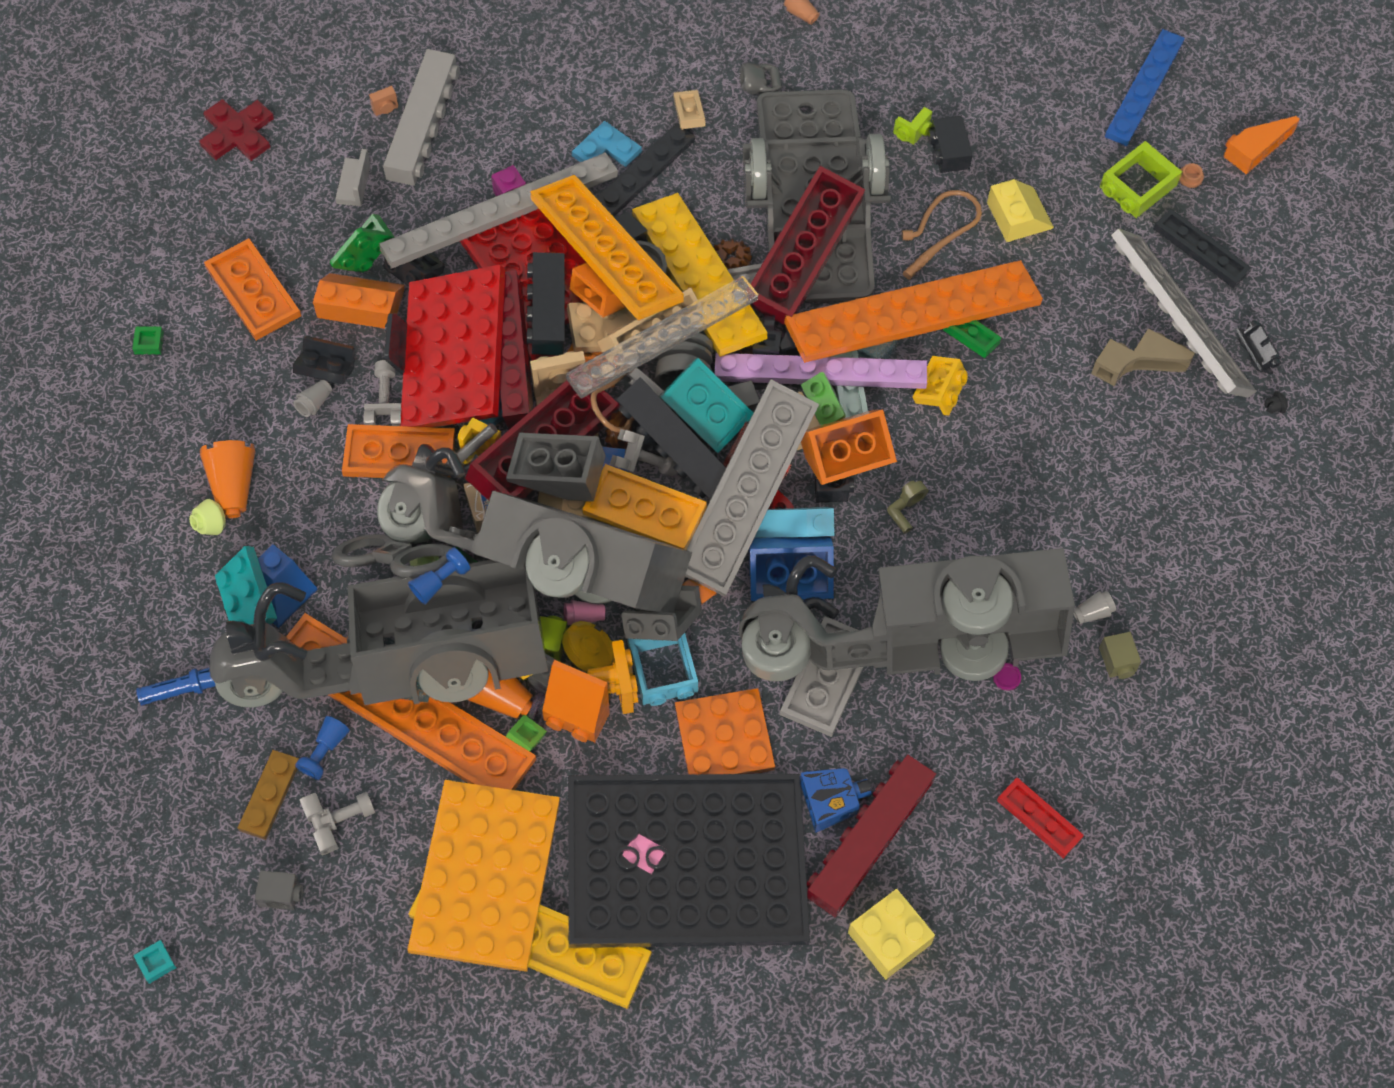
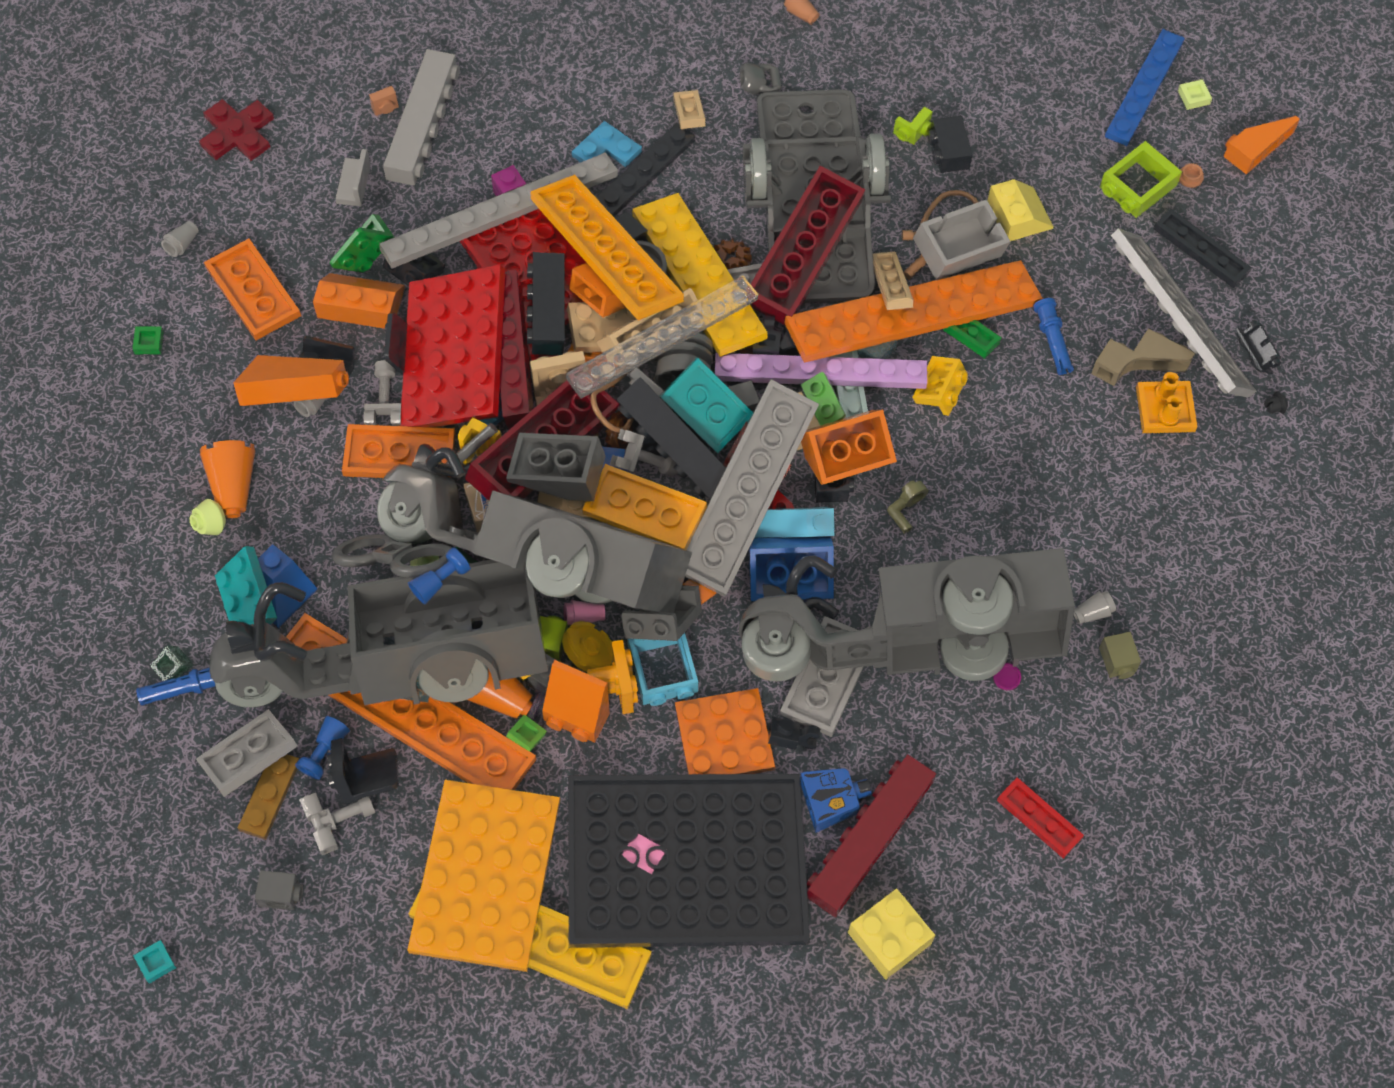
none -> clear green slope [150,646,194,681]
none -> light grey cone [161,221,199,257]
none -> light grey plate [196,709,297,797]
none -> orange slope [233,355,349,406]
none -> black bracket [327,738,399,803]
none -> black plate [768,716,821,750]
none -> tan tile [872,252,913,310]
none -> light grey piece [913,199,1011,280]
none -> blue pin [1033,298,1074,375]
none -> light orange plate [1136,372,1197,433]
none -> yellowish green plate [1178,79,1212,110]

